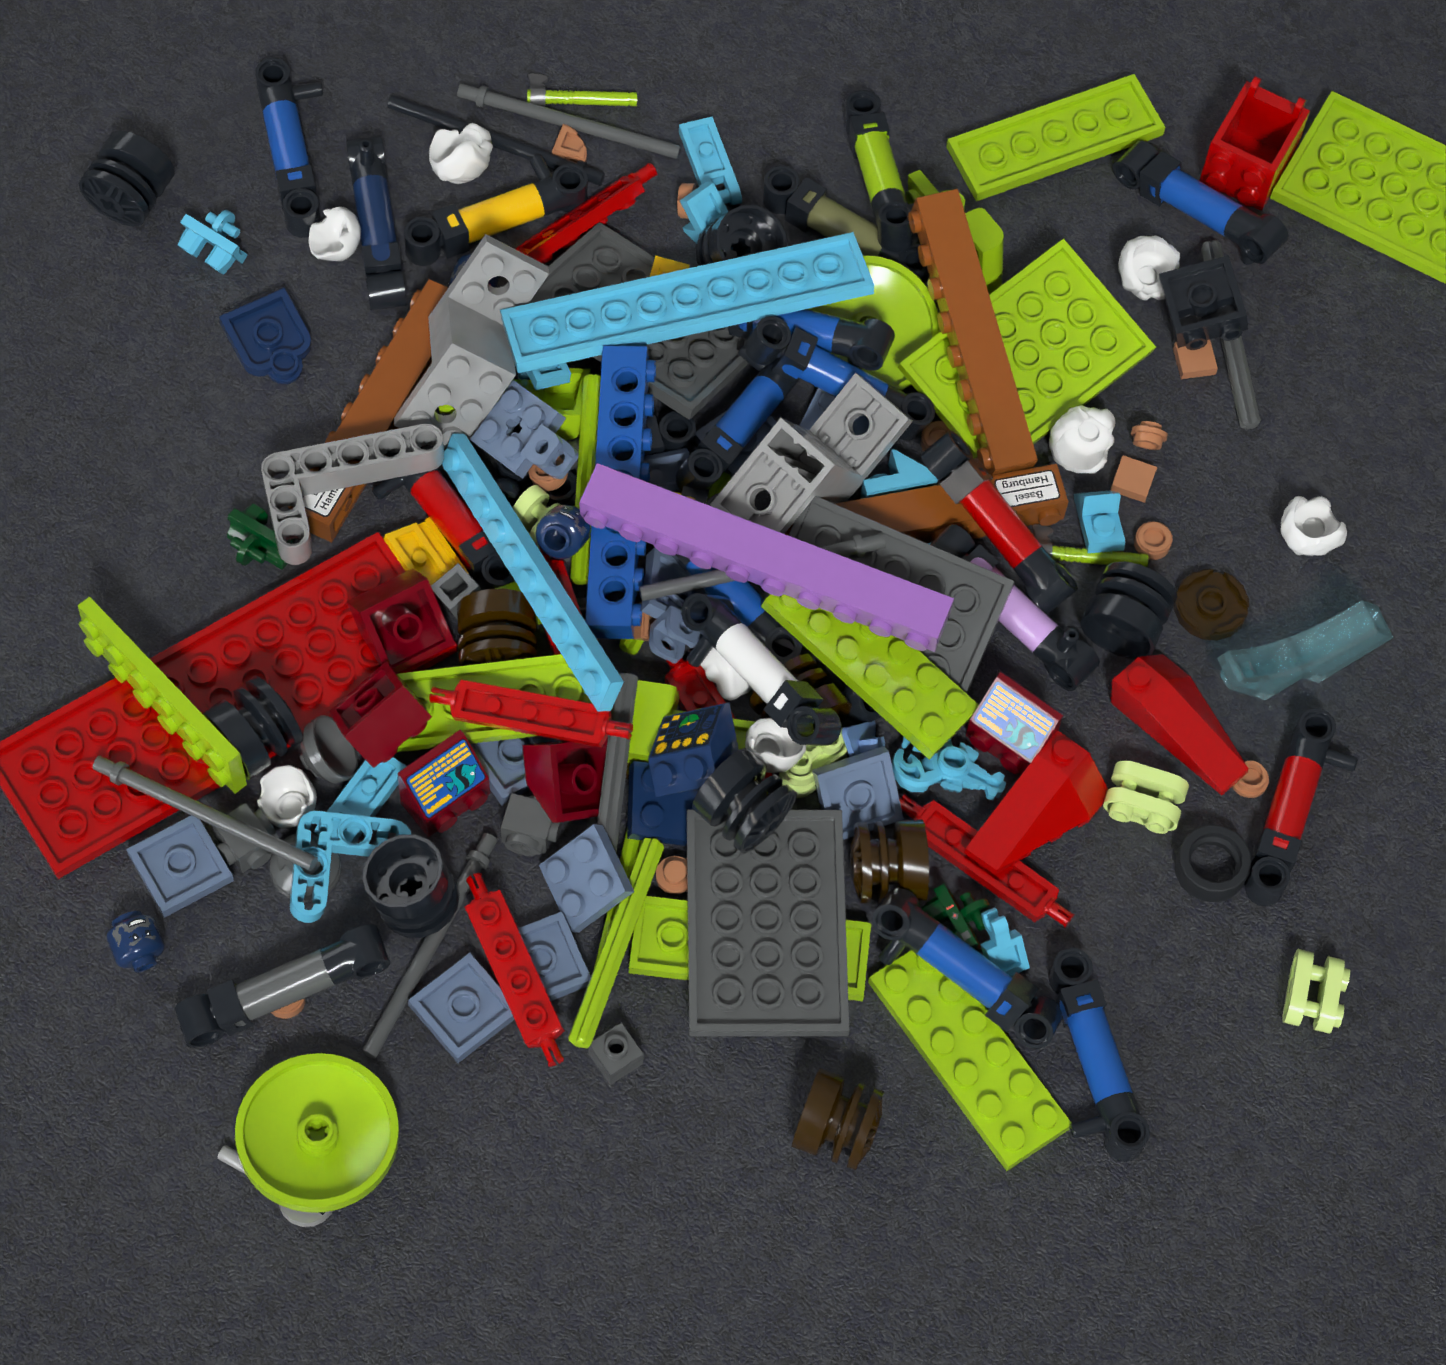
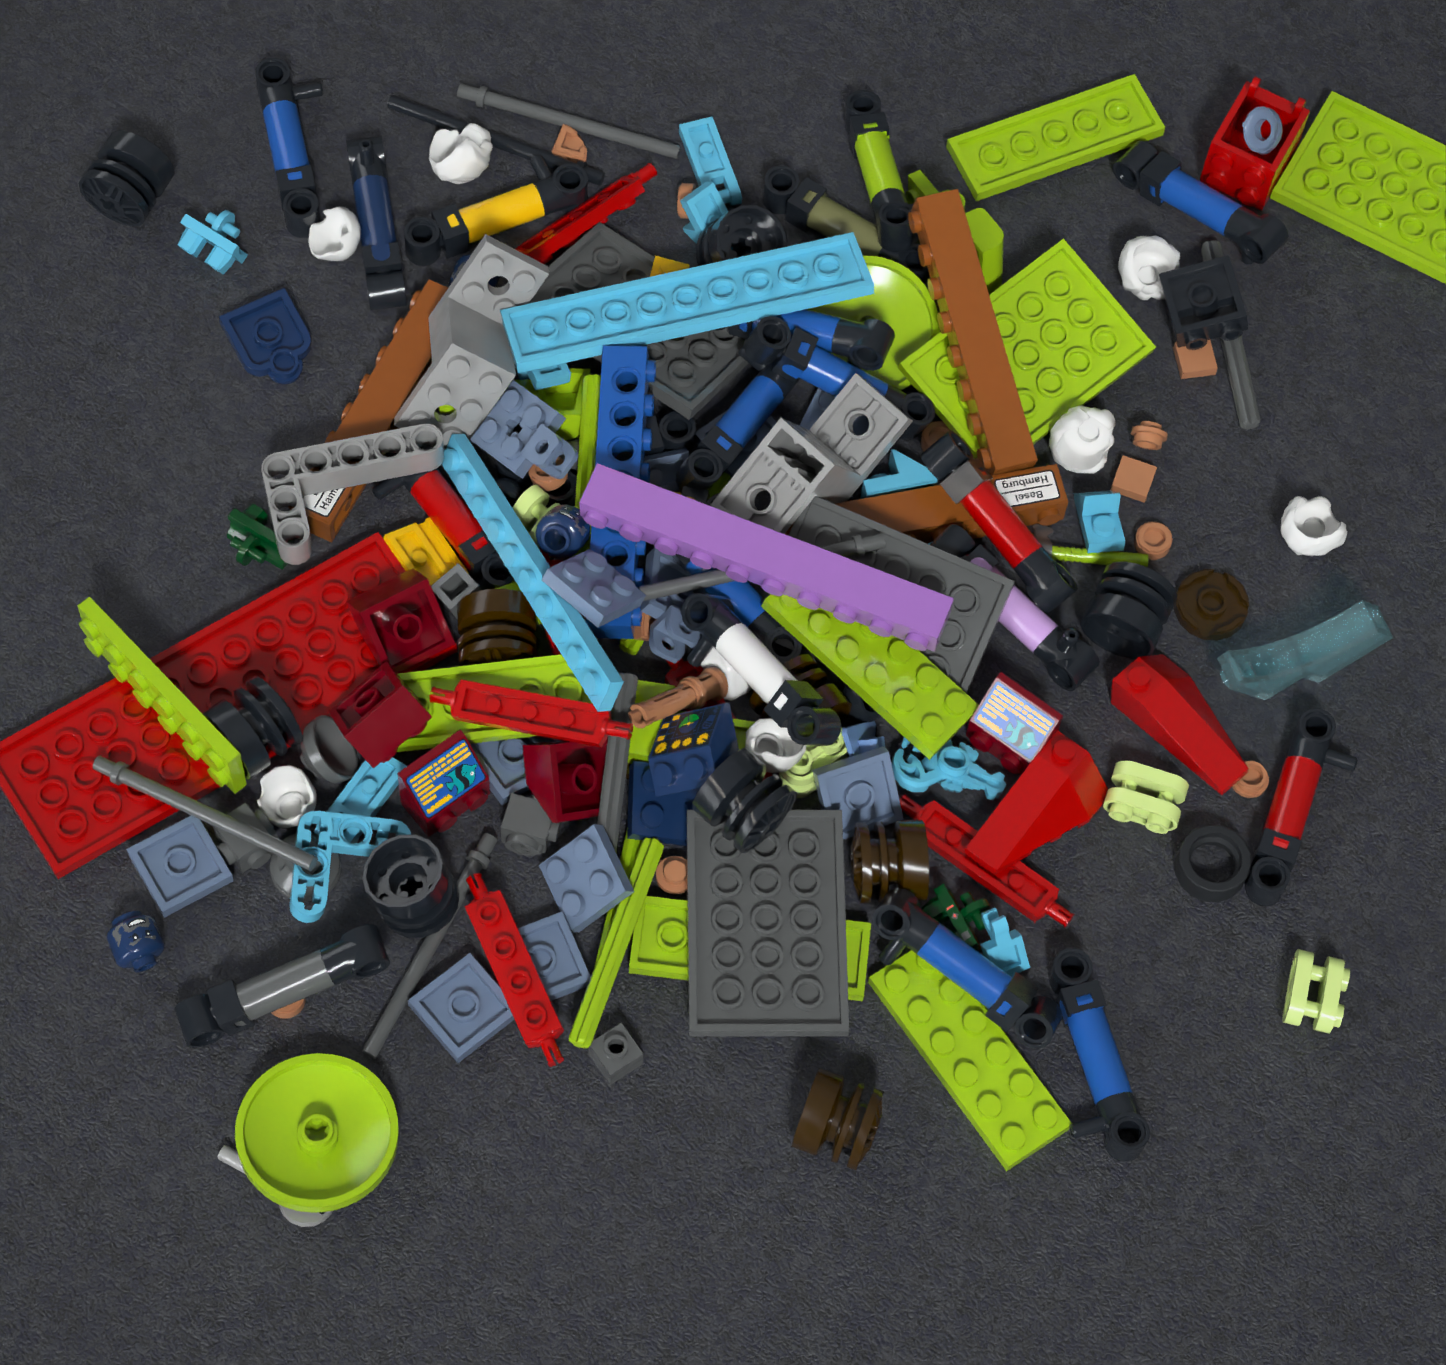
lime piece [527,73,637,107] -> none
none -> sand blue plate [542,549,646,628]
none -> nougat pin [629,667,728,728]
none -> sand blue piece [1242,106,1283,154]

